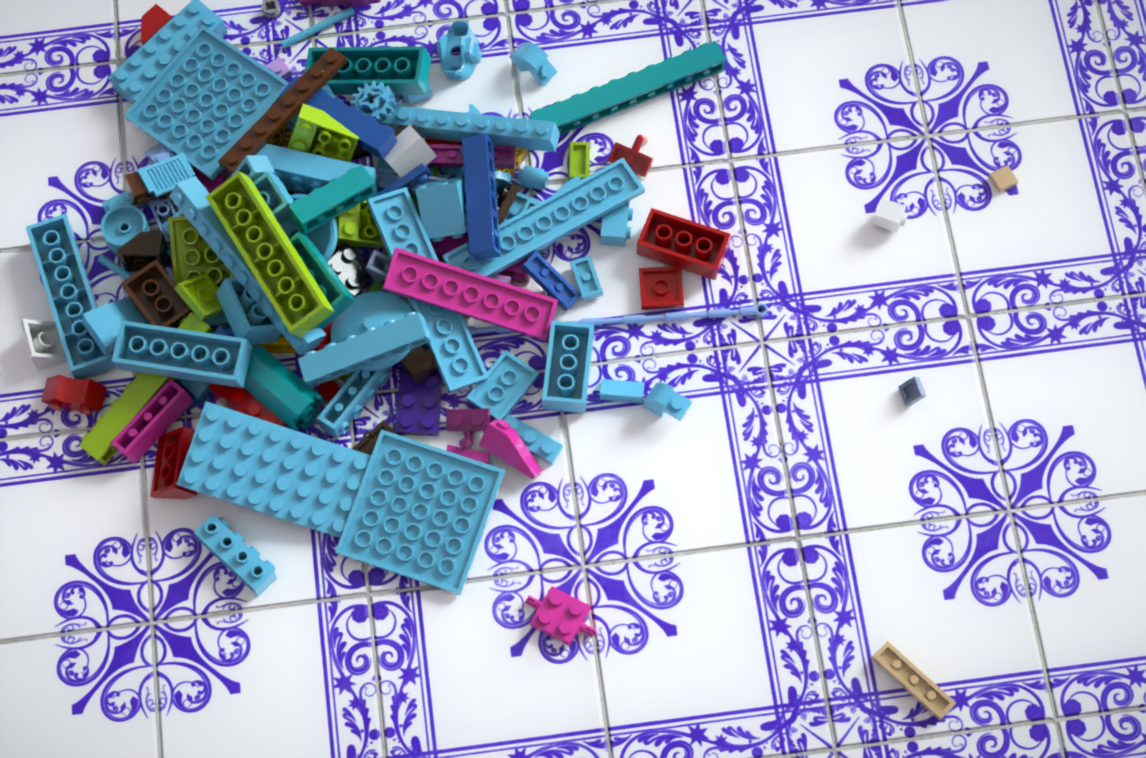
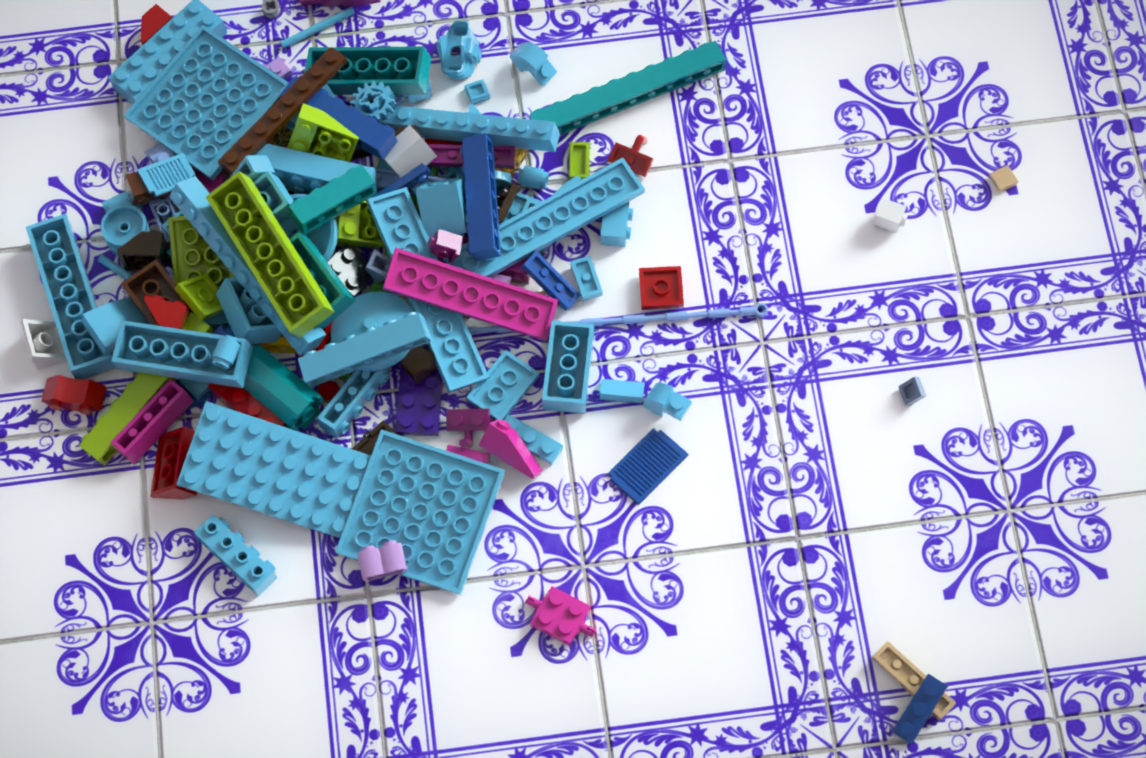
red brick [636,208,731,281] -> none
none -> red slope [144,295,189,330]
none -> medium azure brick [212,335,240,369]
none -> lavender brick [357,541,408,581]
none -> magenta brick [427,229,463,263]
none -> medium azure tile [464,79,490,105]
none -> blue window [608,428,689,506]
none -> blue plate [892,673,948,745]

